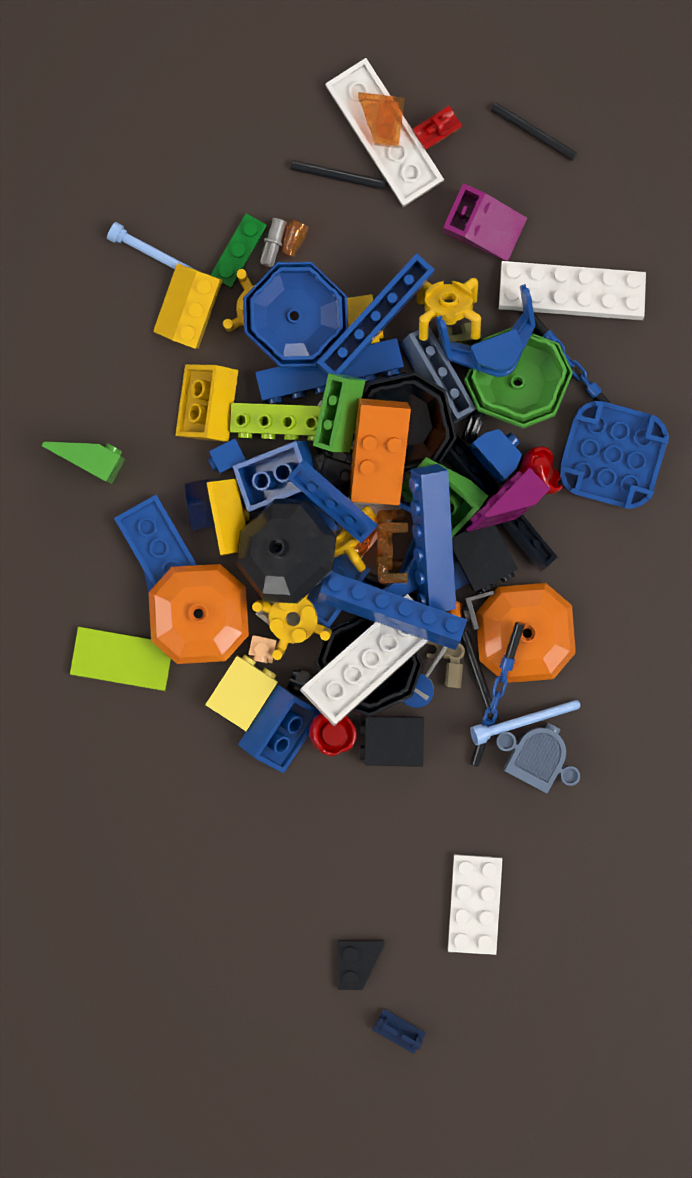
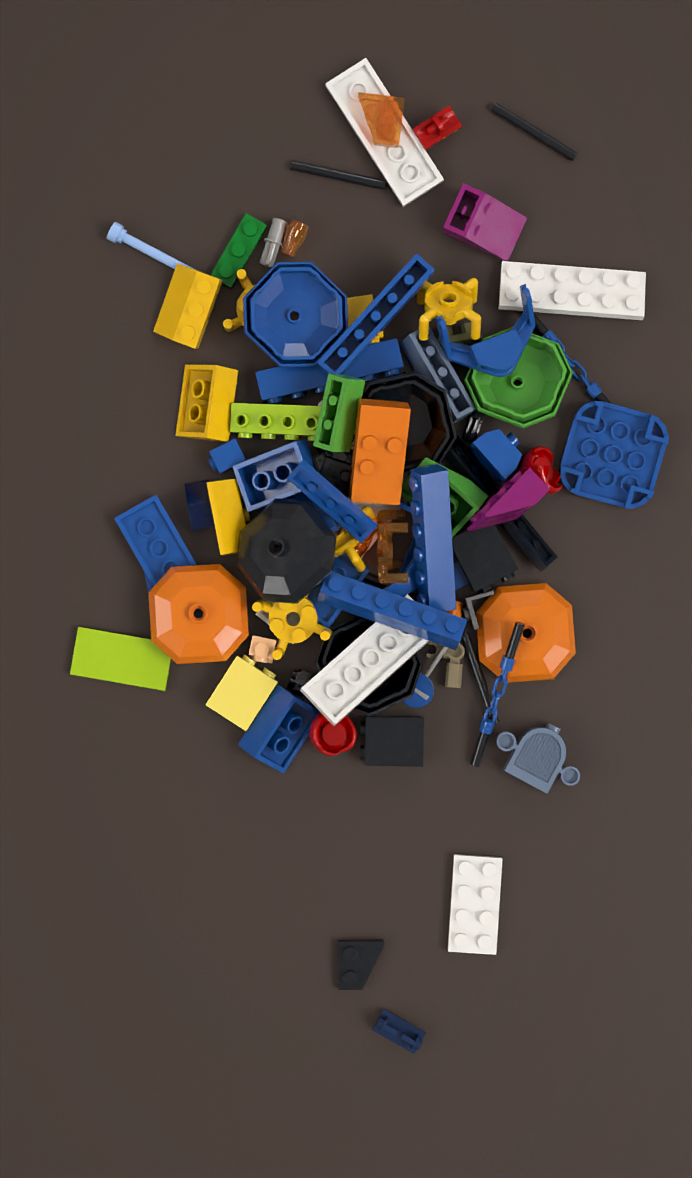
bright green slope [42,442,125,484] -> none
light blue piece [470,700,581,745] -> none

